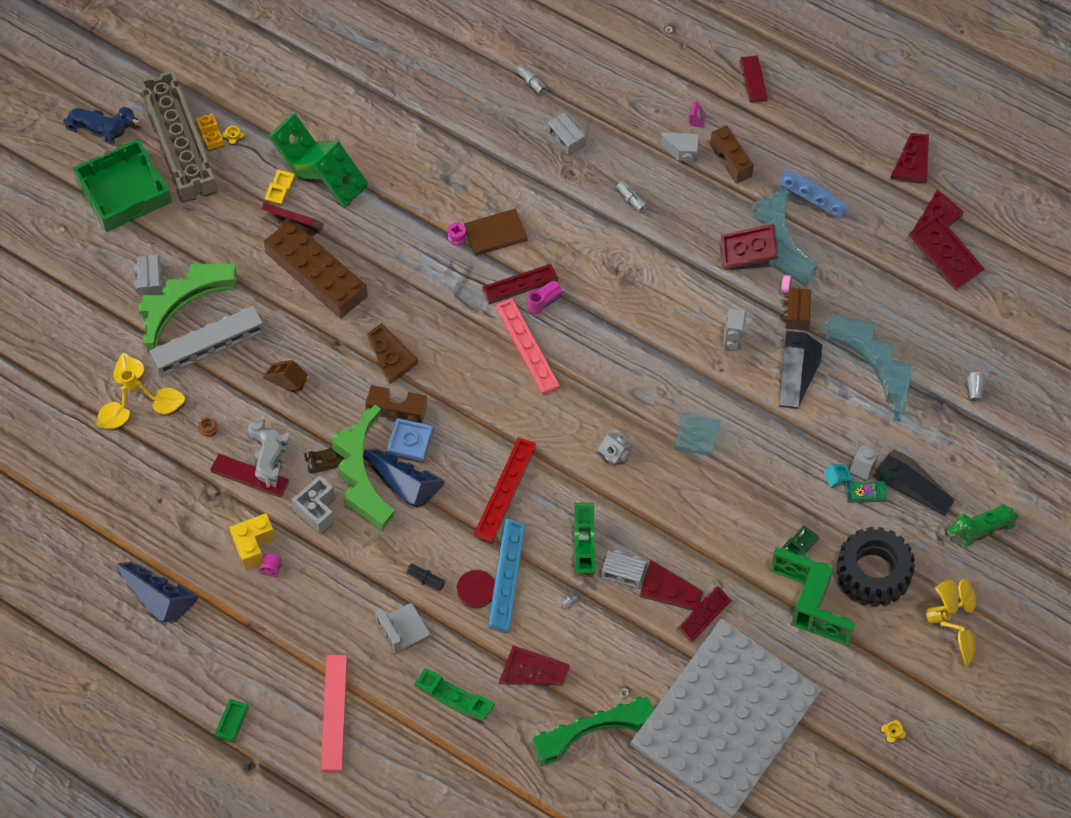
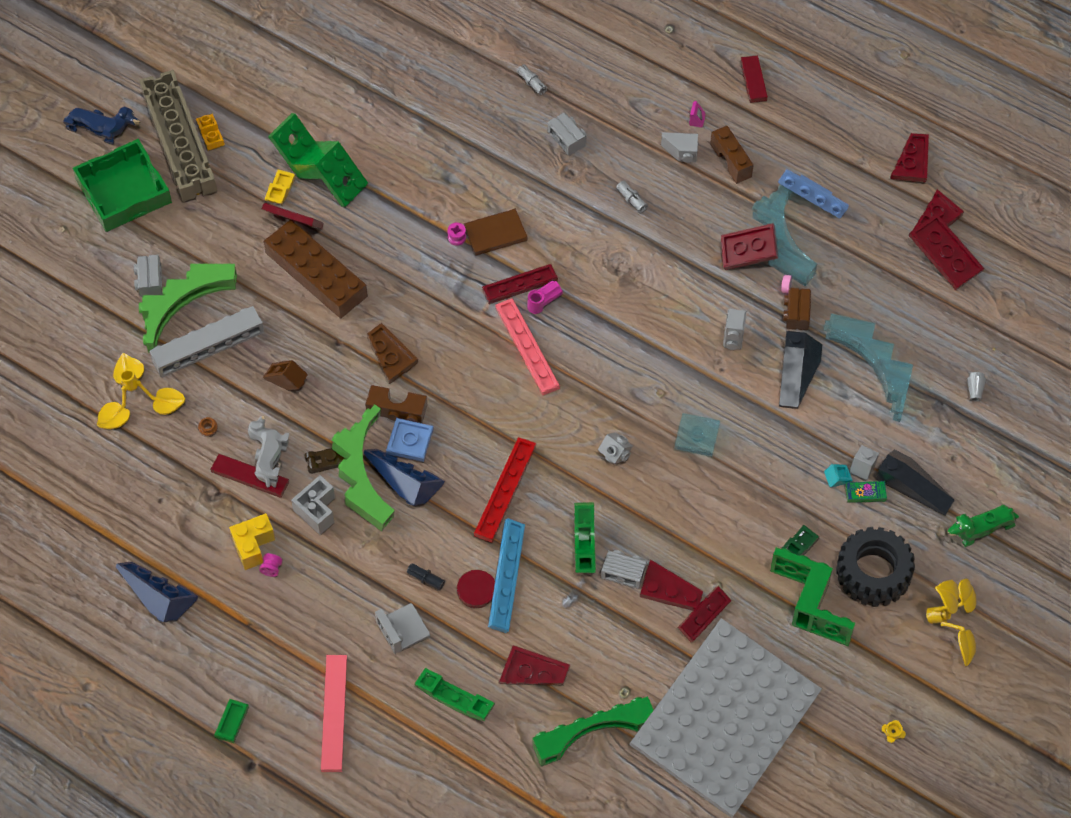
yellow plate [223,126,244,144] -> none

